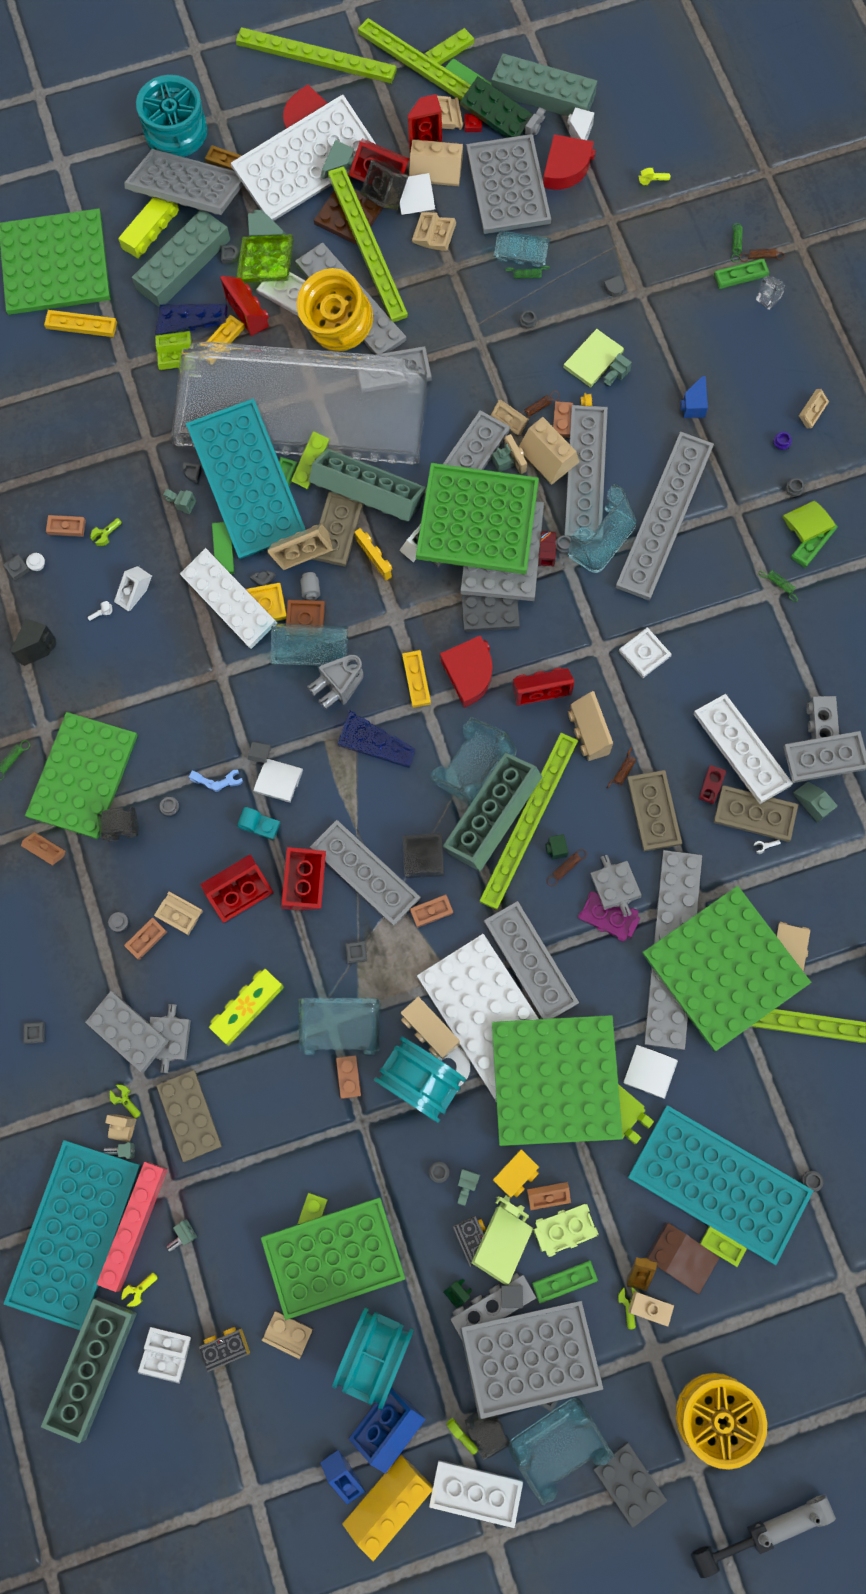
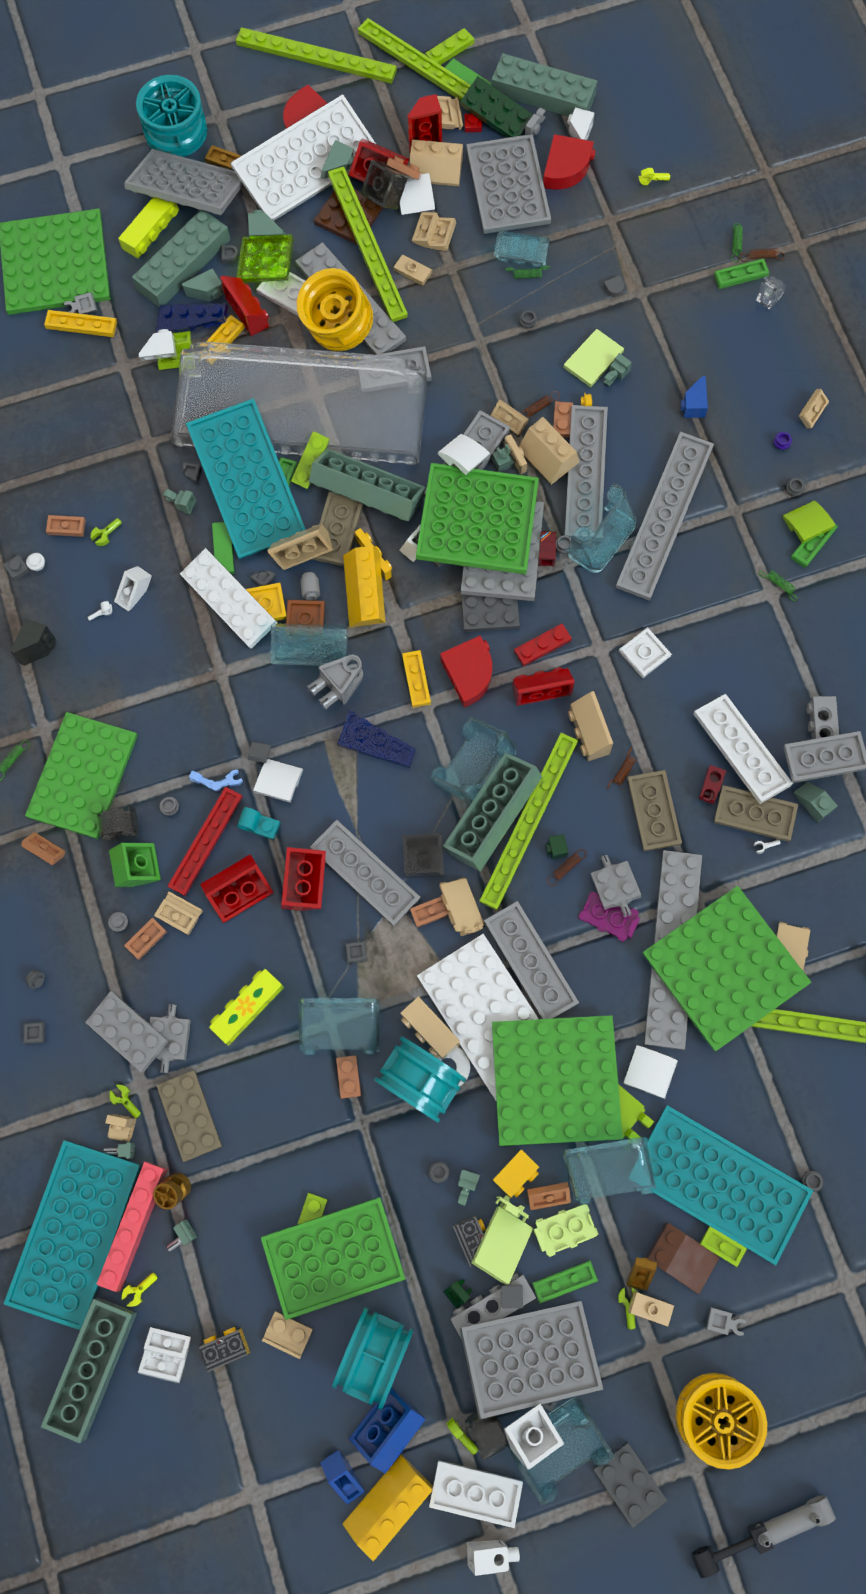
none -> dark grey plate [26,970,45,989]
none -> light grey plate [64,292,97,314]
none -> bright green slope [109,843,161,887]
none -> white slope [139,329,177,361]
none -> pearl gold wheel [153,1172,191,1210]
none -> red plate [167,787,243,896]
none -> sand green slope [182,268,224,302]
none -> yellow slope [343,545,386,628]
none -> nougat plate [386,156,422,180]
none -> tan plate [393,254,432,286]
none -> white slope [437,434,490,475]
none -> tan piece [439,877,484,936]
none -> white torso [466,1540,520,1576]
none -> white slope [504,1404,564,1470]
none -> red plate [514,624,572,667]
none -> clear light blue windscreen [562,1137,657,1204]
none -> light grey plate [706,1307,746,1336]

